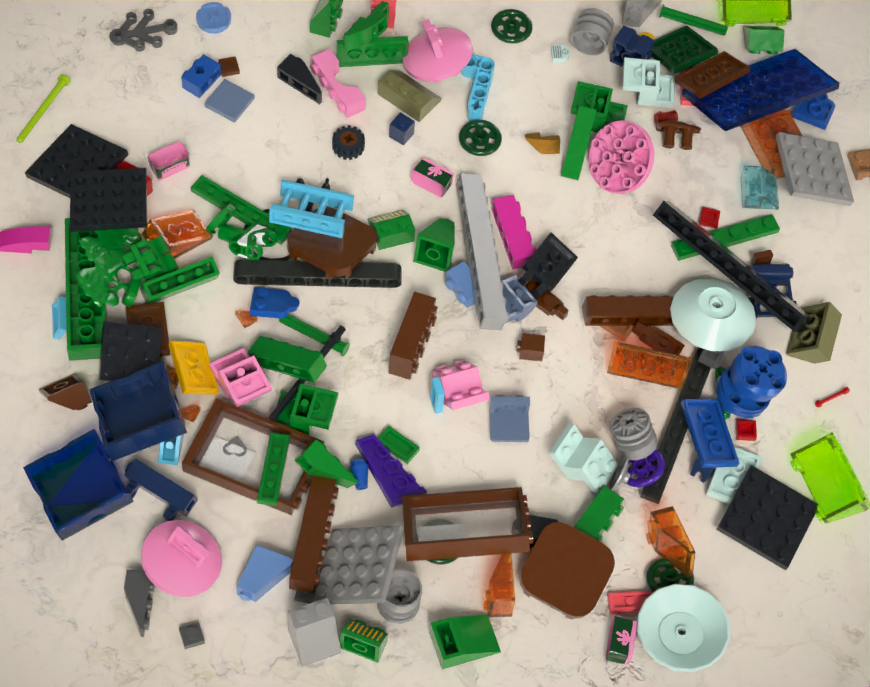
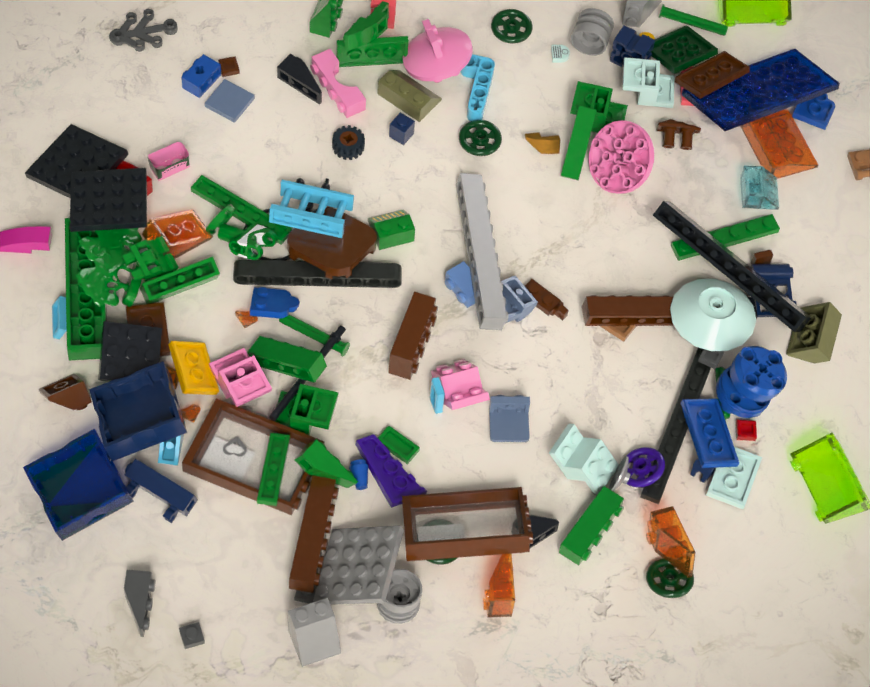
lime bar [16,74,71,143] -> none
bright pink bracket [141,520,222,597] -> none
medium blue tile [196,2,231,34] -> none
medium blue slope [236,545,294,602] -> none
green slope [340,619,388,663] -> none
piece [411,157,454,197] -> none
green slope [413,218,455,272] -> none
green slope [429,615,501,669] -> none
dark pink brick [491,195,536,270] -> none
reddish brown brick [516,333,545,361] -> none
black tile [518,232,578,299] -> none
reddish brown tile [518,522,615,620] -> none
dark green piece [606,615,637,665] -> none
clear orange slope [607,341,692,389] -> none
coral tile [607,591,654,614] -> none
light grey wheel [610,408,658,460] -> none
reddish brown hinge [632,322,685,362] -> none
light aqua dish [637,584,730,672] -> none
clear red pin [654,110,678,124] -> none
red tile [699,207,721,229] -> none
black plate [716,465,820,571] -> none
green slope [743,25,785,54] -> none
light grey plate [775,132,854,206] -> none
red hinge [815,387,850,408] -> none

